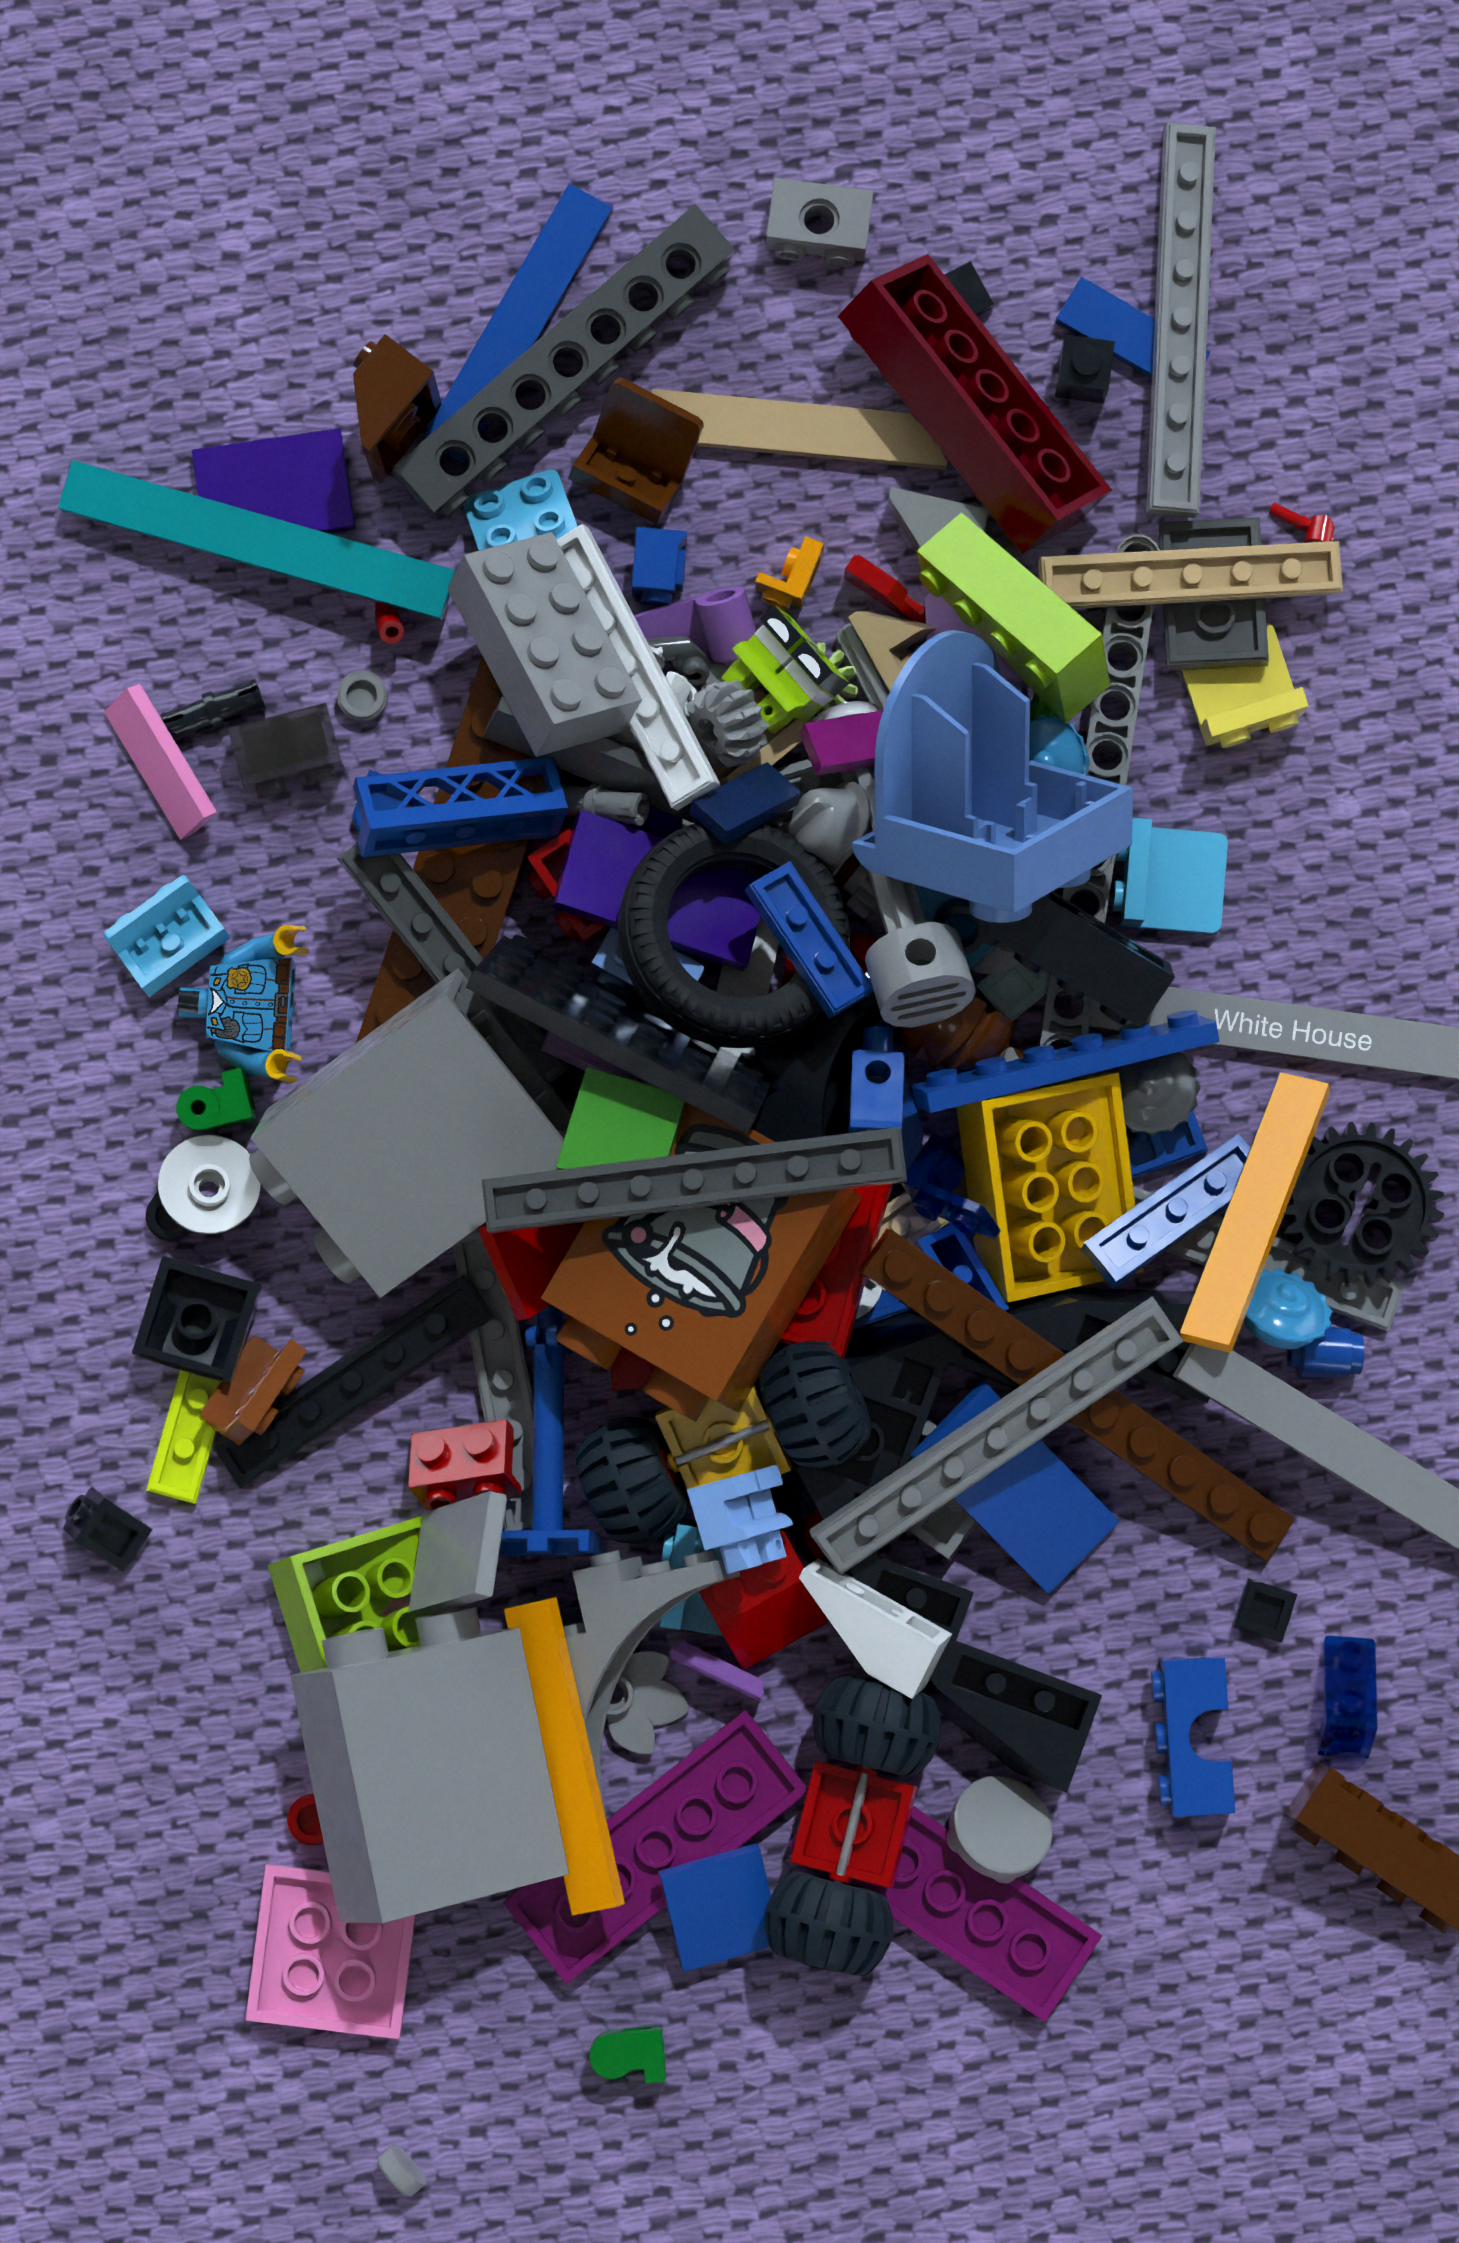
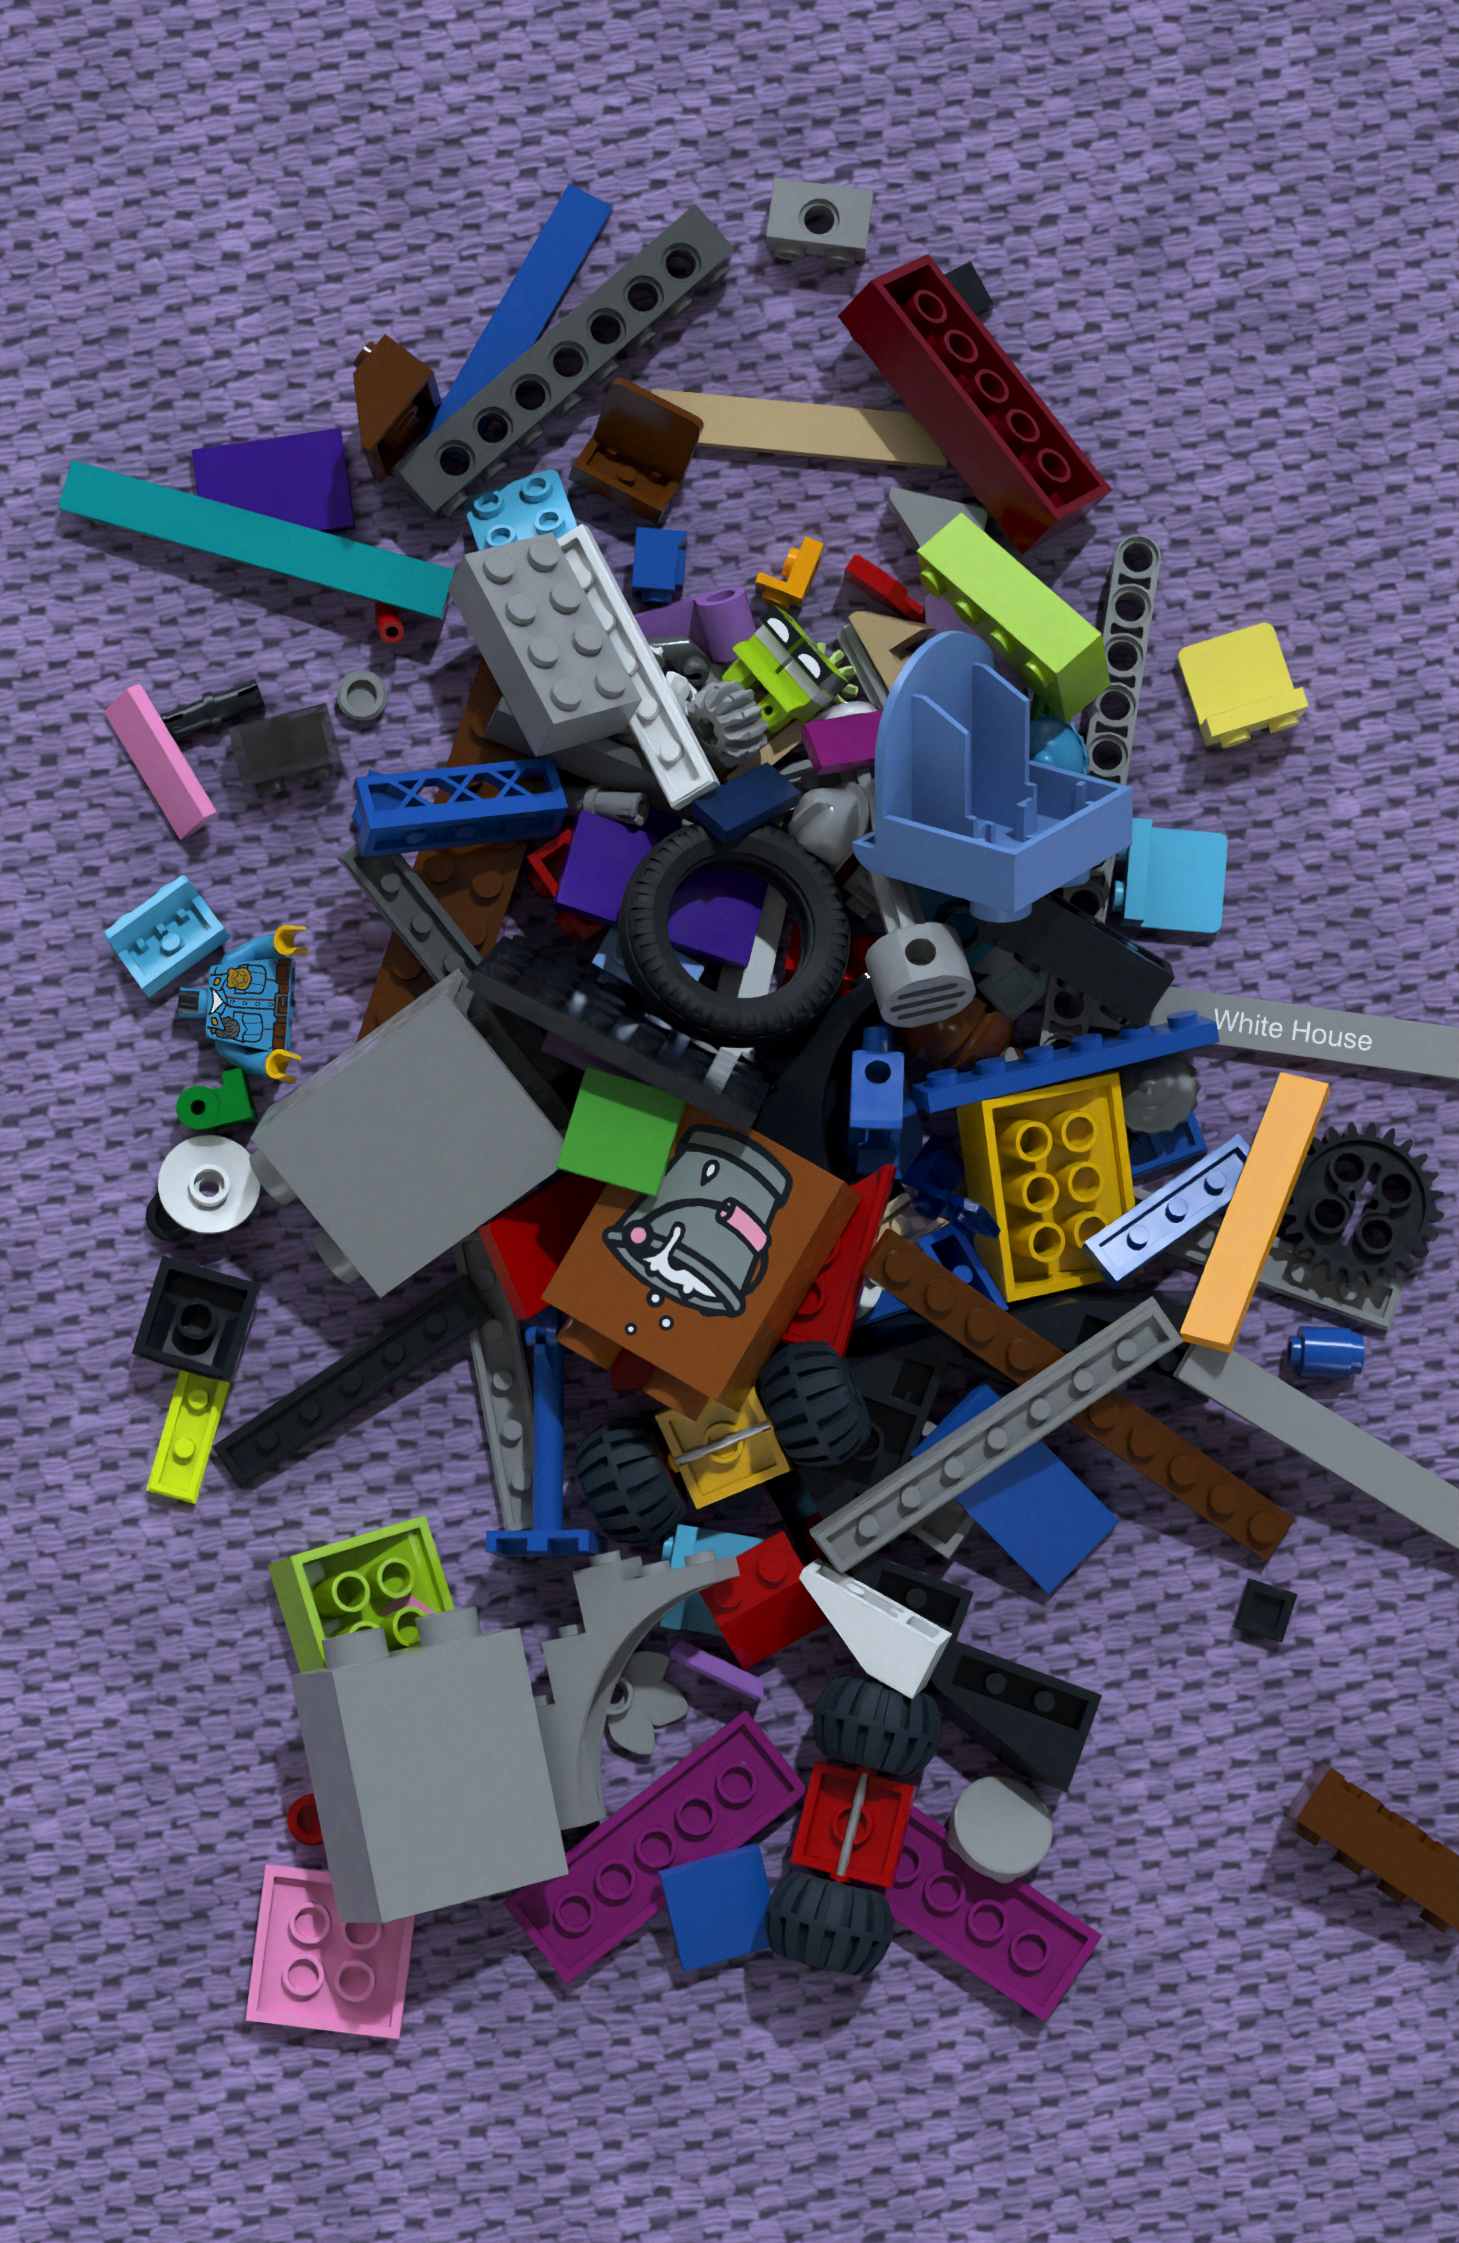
black bracket [63,1487,153,1572] -> none
dark orange bracket [199,1336,307,1446] -> none
light grey tile [378,2144,427,2197] -> none
bracket [408,1419,521,1510] -> none
light grey tile [408,1491,507,1616] -> none
dark grey tile [481,1127,908,1233] -> none
light orange tile [504,1597,625,1915] -> none
green leg [589,2025,666,2084] -> none
light blue hips [687,1464,793,1574] -> none
blue tile [744,861,874,1019] -> none
tan tile [1038,541,1343,609] -> none
blue tile [1055,276,1211,379] -> none
black brick [1055,334,1115,404] -> none
light grey tile [1146,122,1216,518] -> none
blue arch [1151,1656,1235,1817] -> none
dark grey tile [1158,517,1269,671] -> none
dark azure piece [1244,1268,1333,1349] -> none
red hand [1269,502,1335,543] -> none
clear blue bracket [1317,1636,1378,1759] -> none

